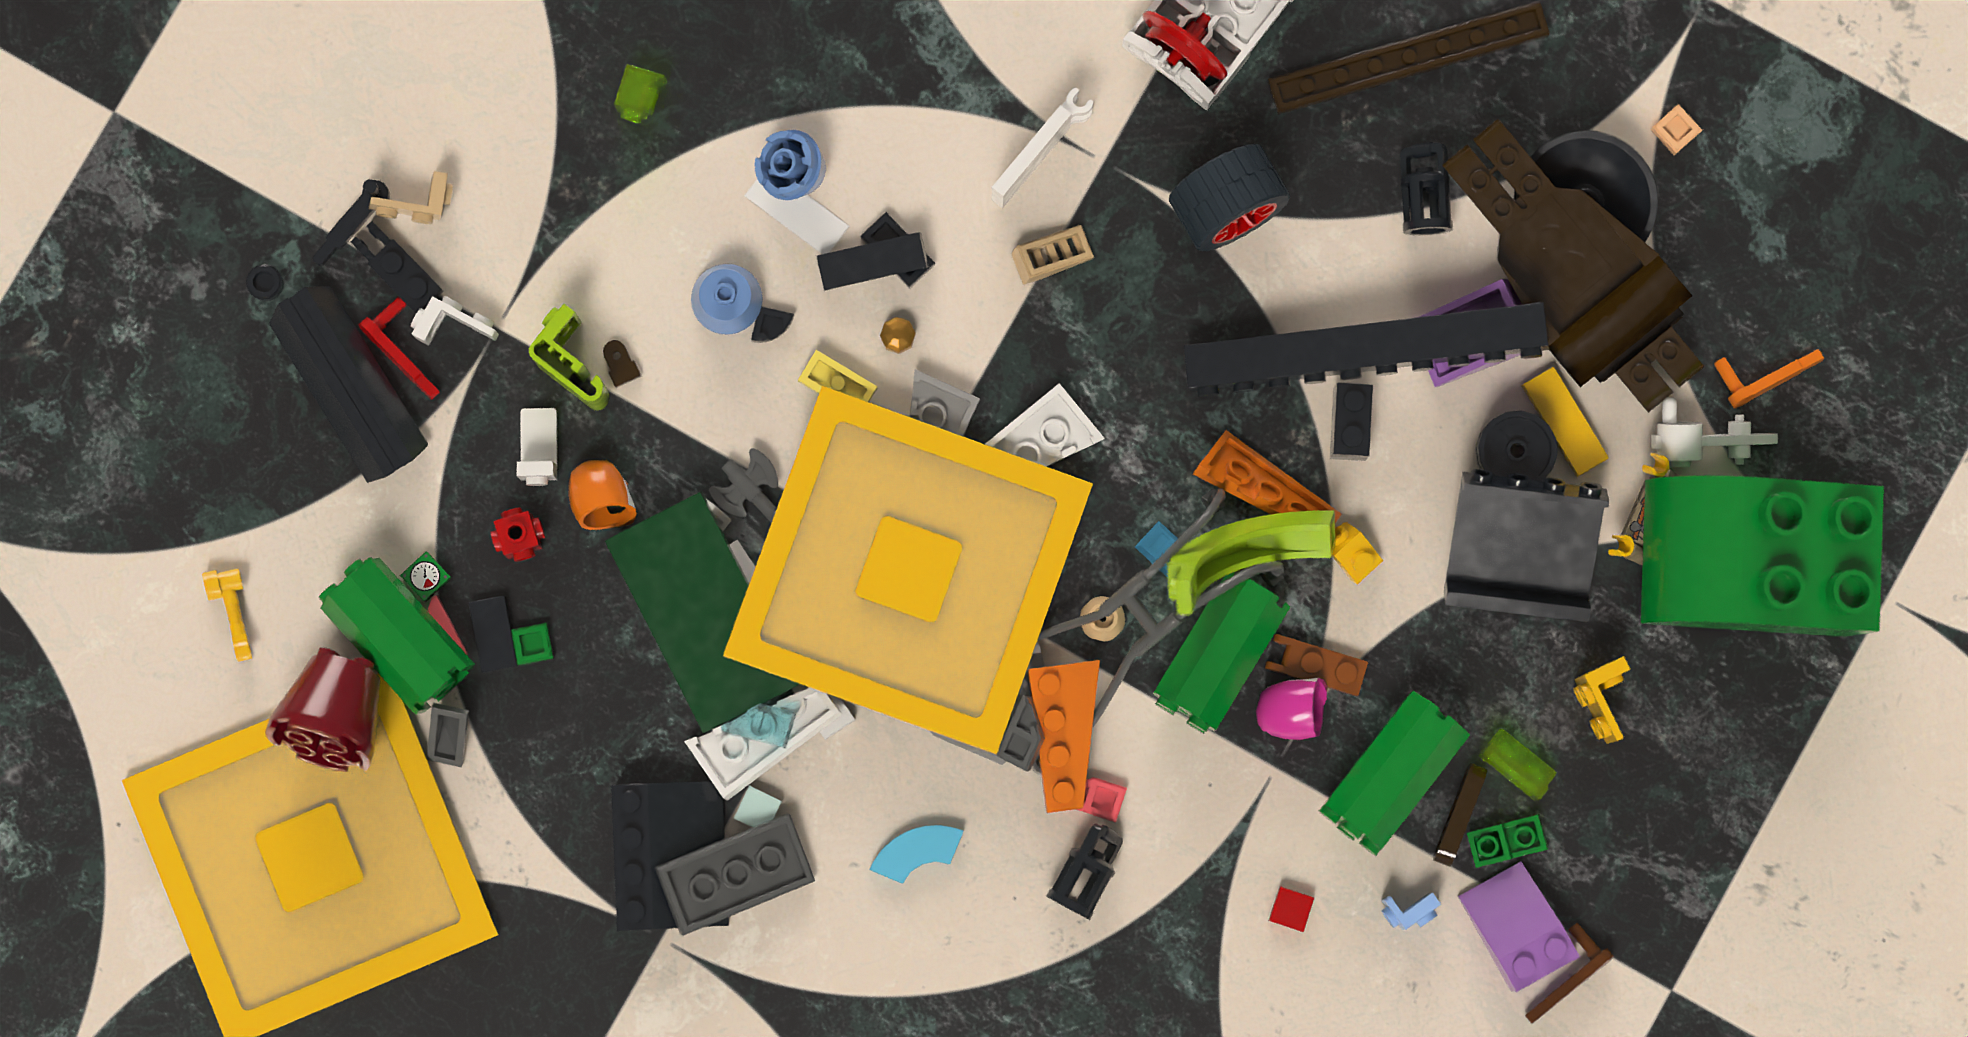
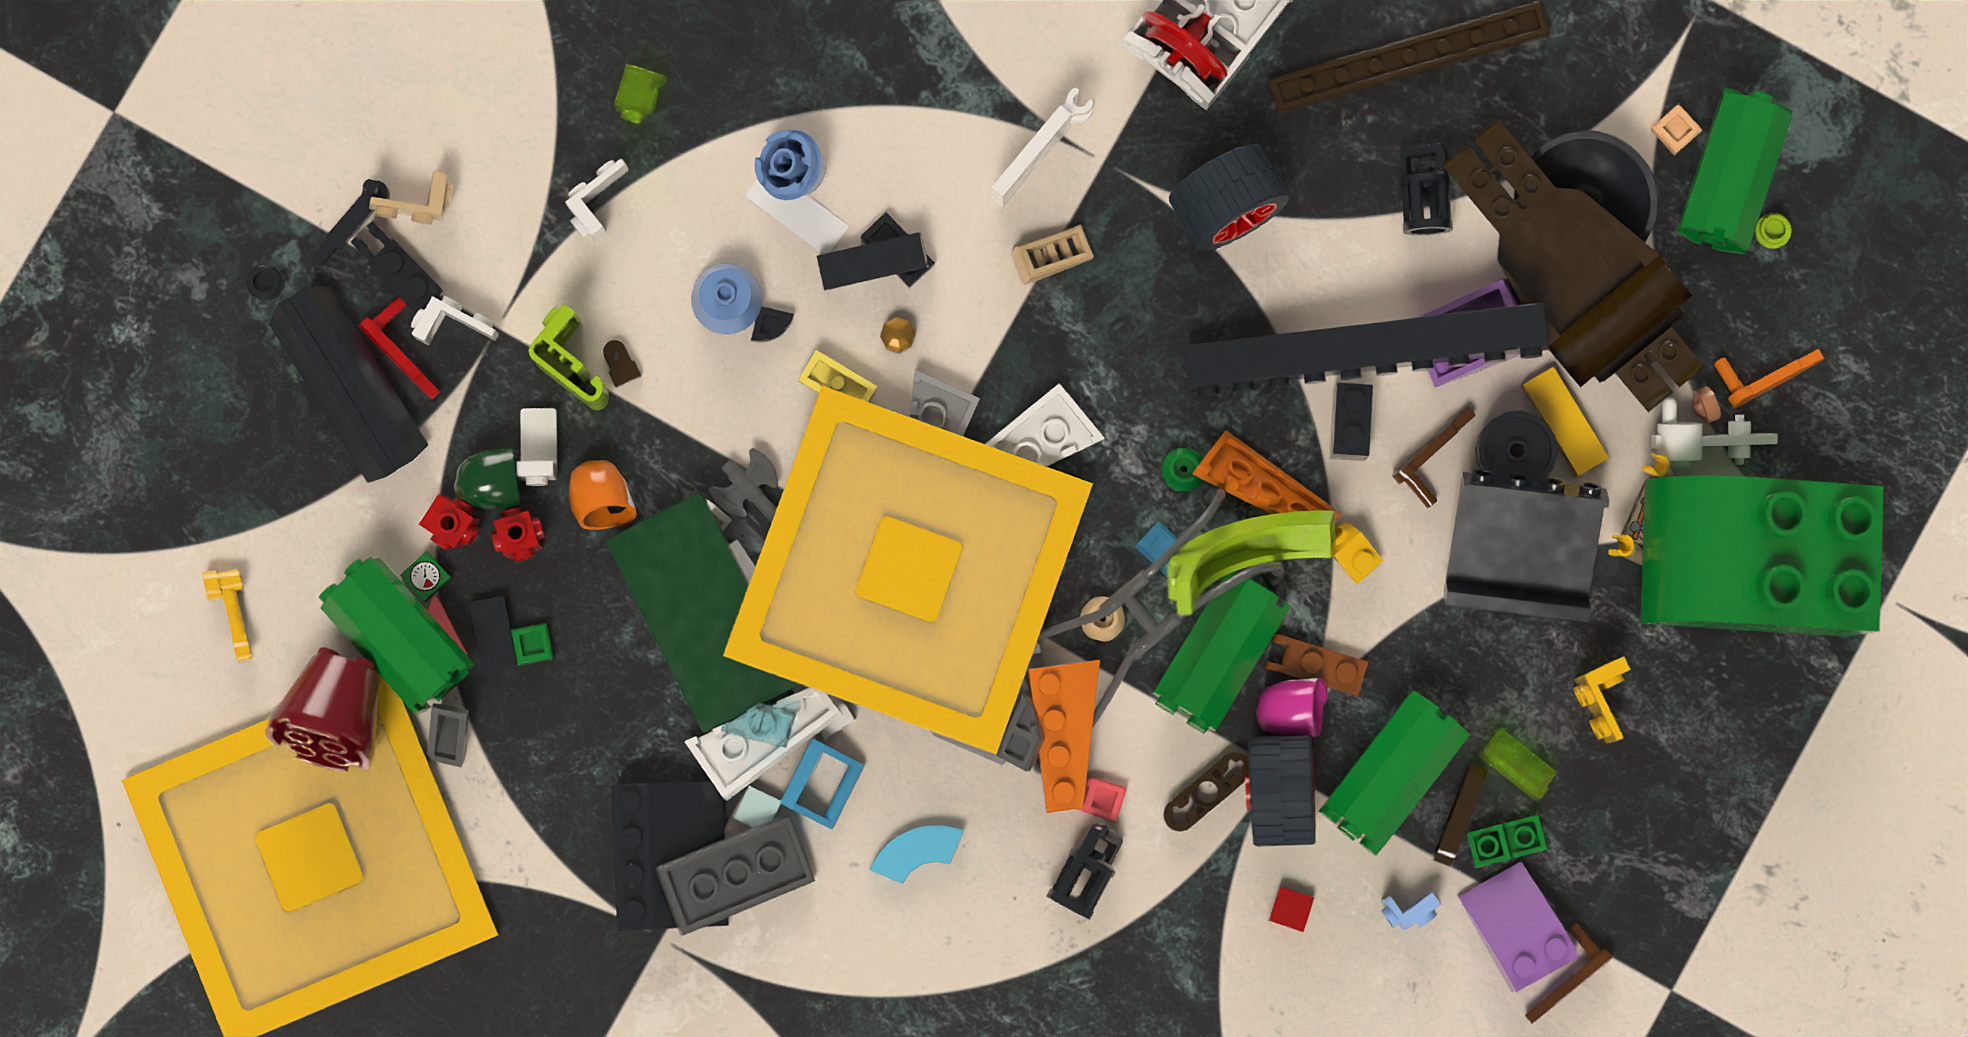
none -> red brick [419,494,481,550]
none -> dark green piece [453,447,521,510]
none -> white bracket [565,159,628,241]
none -> dark azure tile [780,738,865,830]
none -> green plate [1161,448,1203,492]
none -> dark brown beam [1163,753,1249,832]
none -> black wheel [1245,735,1316,847]
none -> reddish brown piece [1391,407,1476,508]
none -> green brick [1676,88,1793,254]
none -> nougat tile [1692,386,1721,424]
none -> lime plate [1755,213,1791,249]

